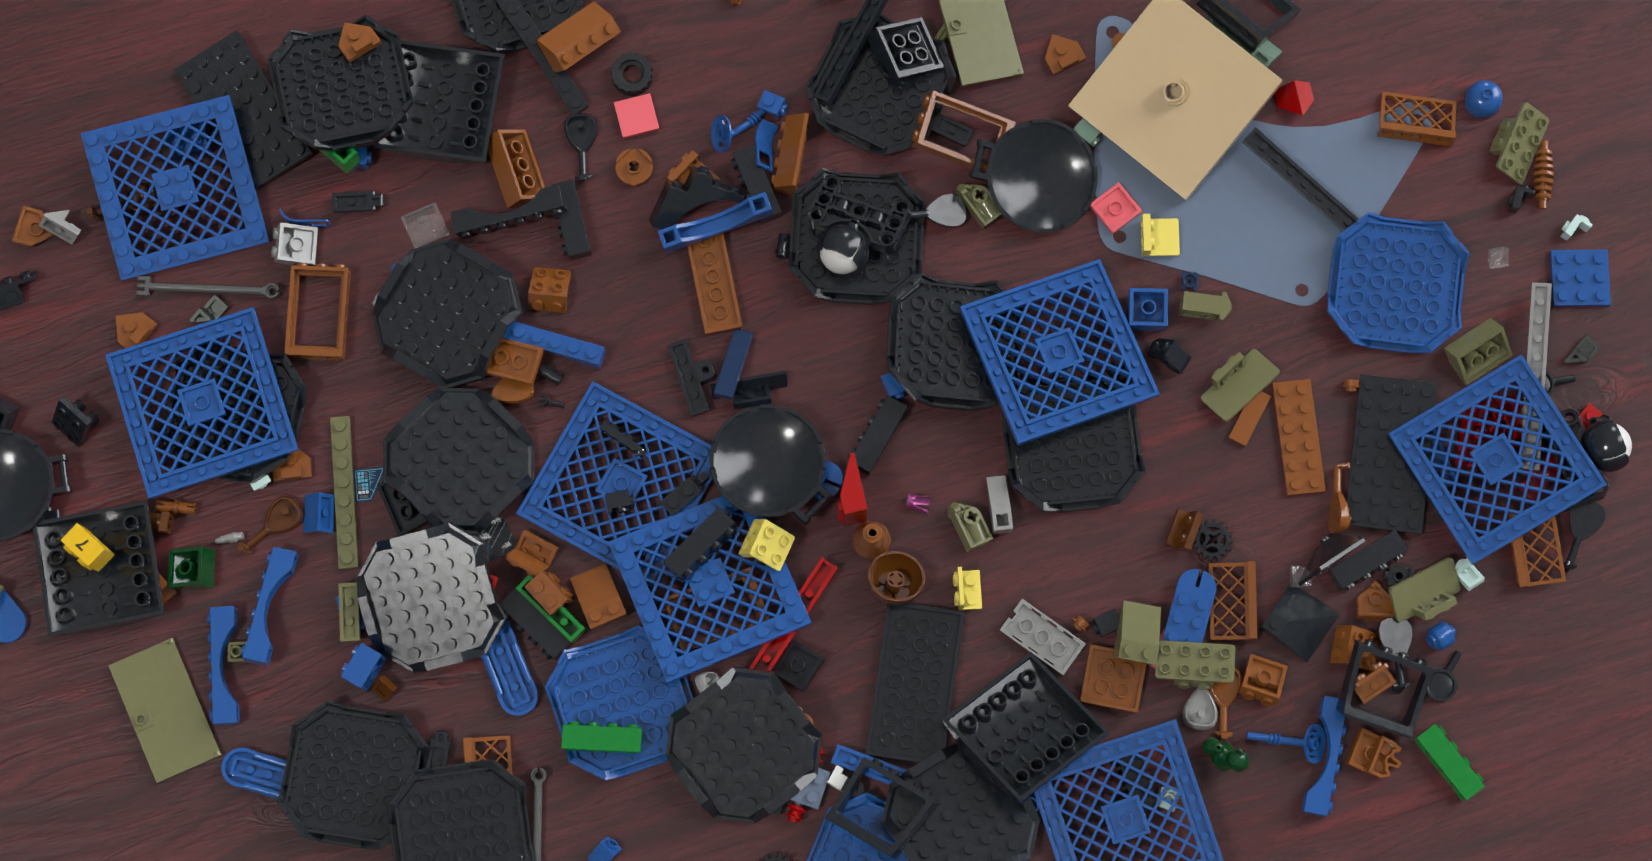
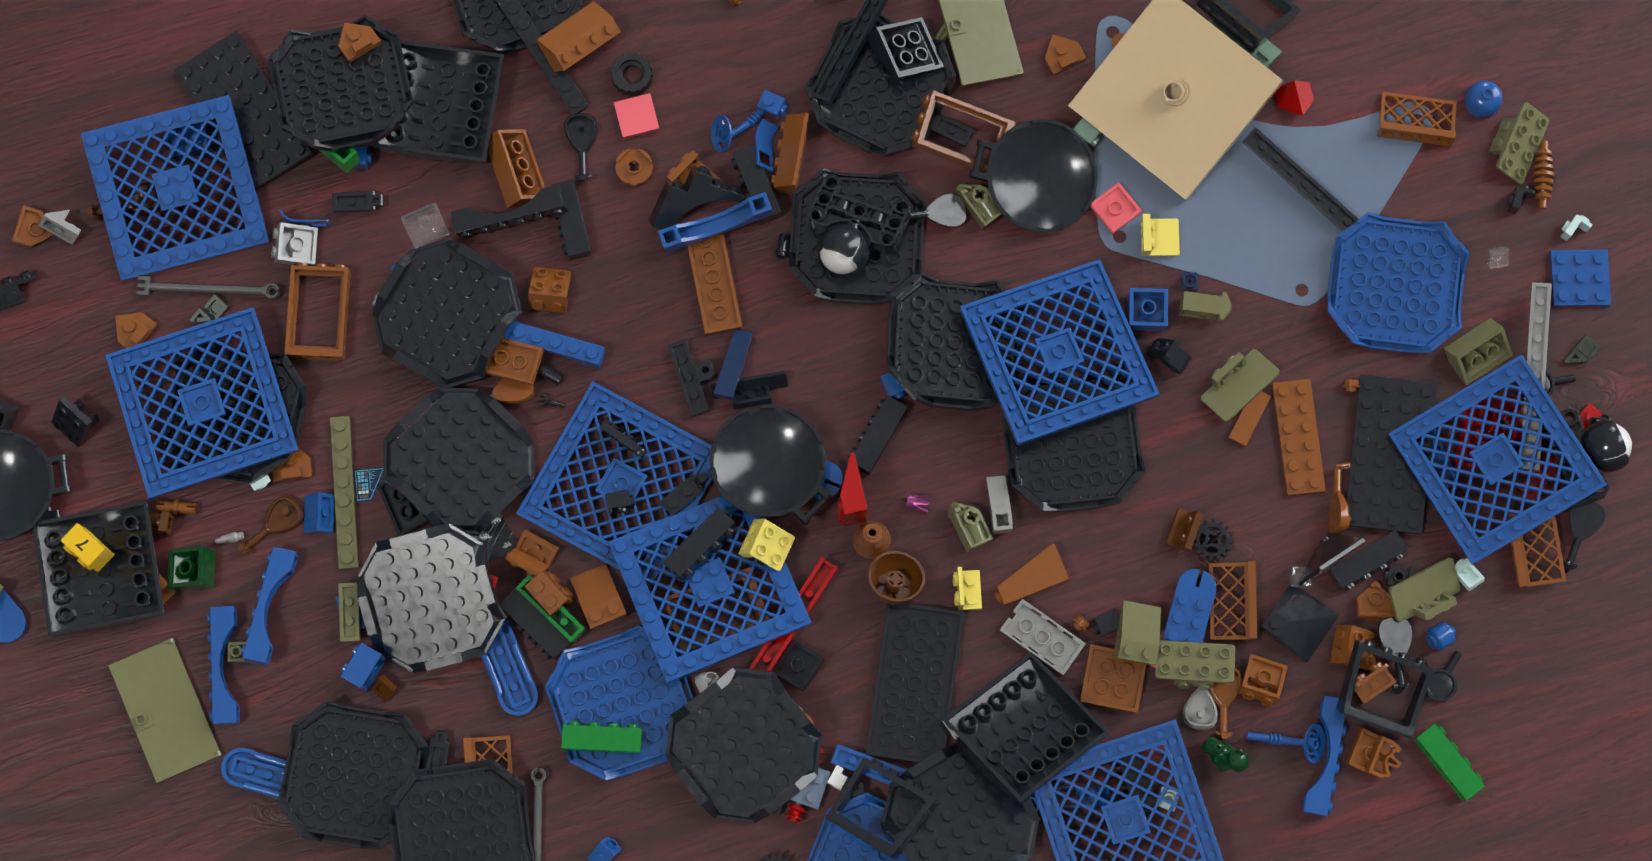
none -> dark orange slope [995,543,1069,607]
none -> blue piece [1056,786,1109,808]

